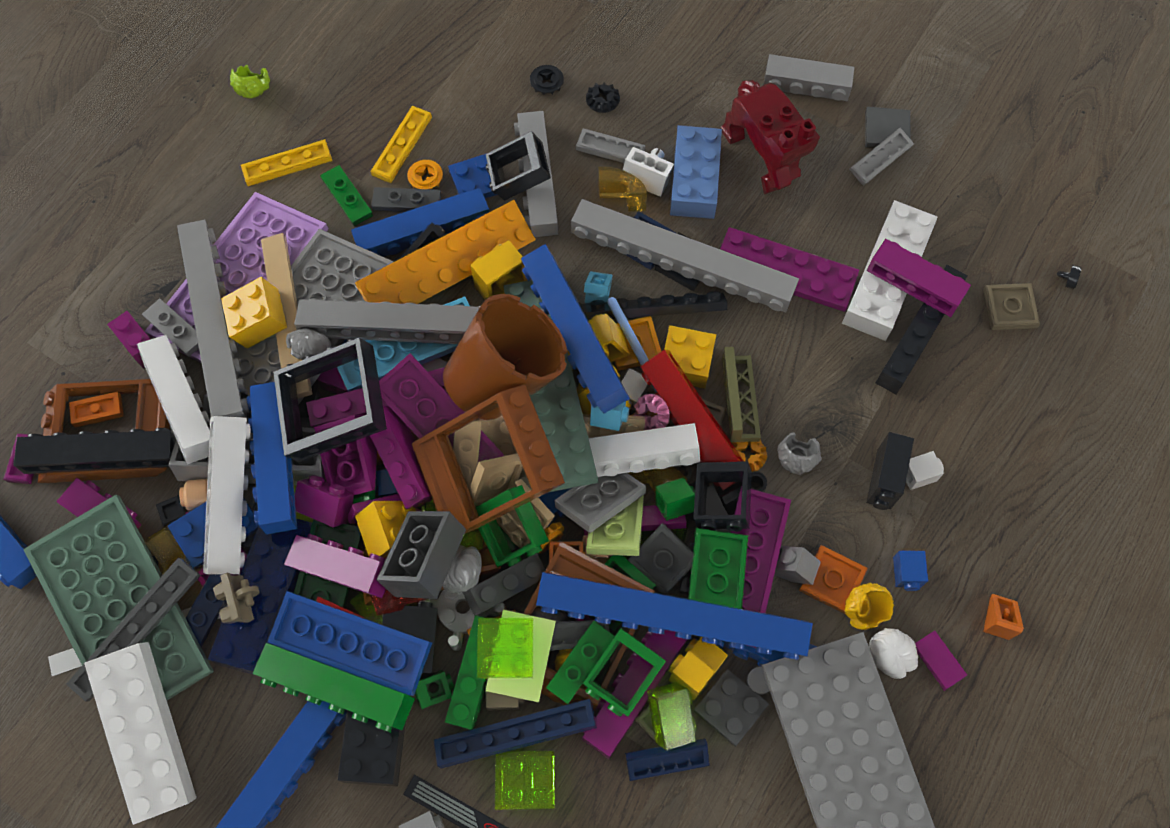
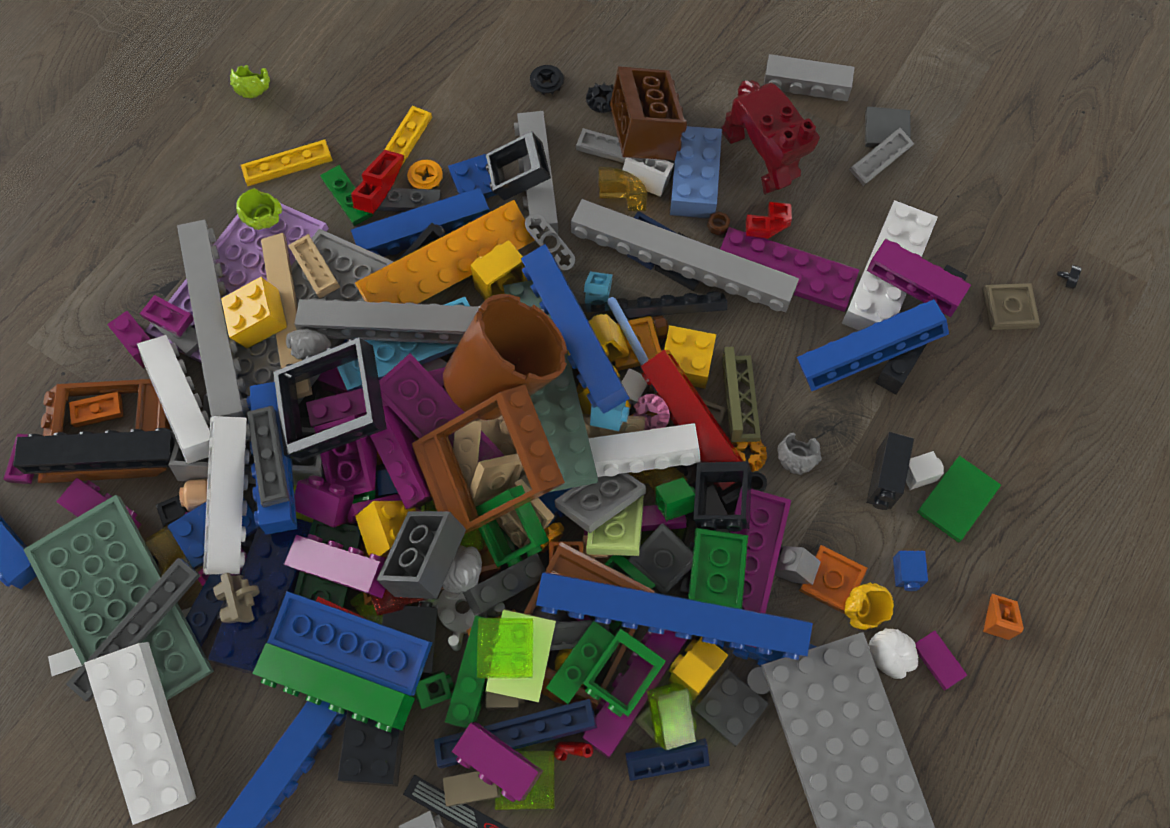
none -> magenta plate [140,295,194,337]
none -> lime hair [236,188,282,230]
none -> dark grey tile [247,406,290,507]
none -> tan plate [288,234,340,299]
none -> red slope [351,150,404,214]
none -> dark tan tile [443,771,501,807]
none -> magenta brick [452,722,543,802]
none -> light grey beam [525,213,575,270]
none -> red arm [553,741,593,761]
none -> reddish brown brick [610,66,687,160]
none -> reddish brown tile [652,315,669,340]
none -> reddish brown tile [707,211,730,235]
none -> red tile [746,202,792,239]
none -> blue brick [797,299,949,391]
none -> green tile [917,455,1001,543]

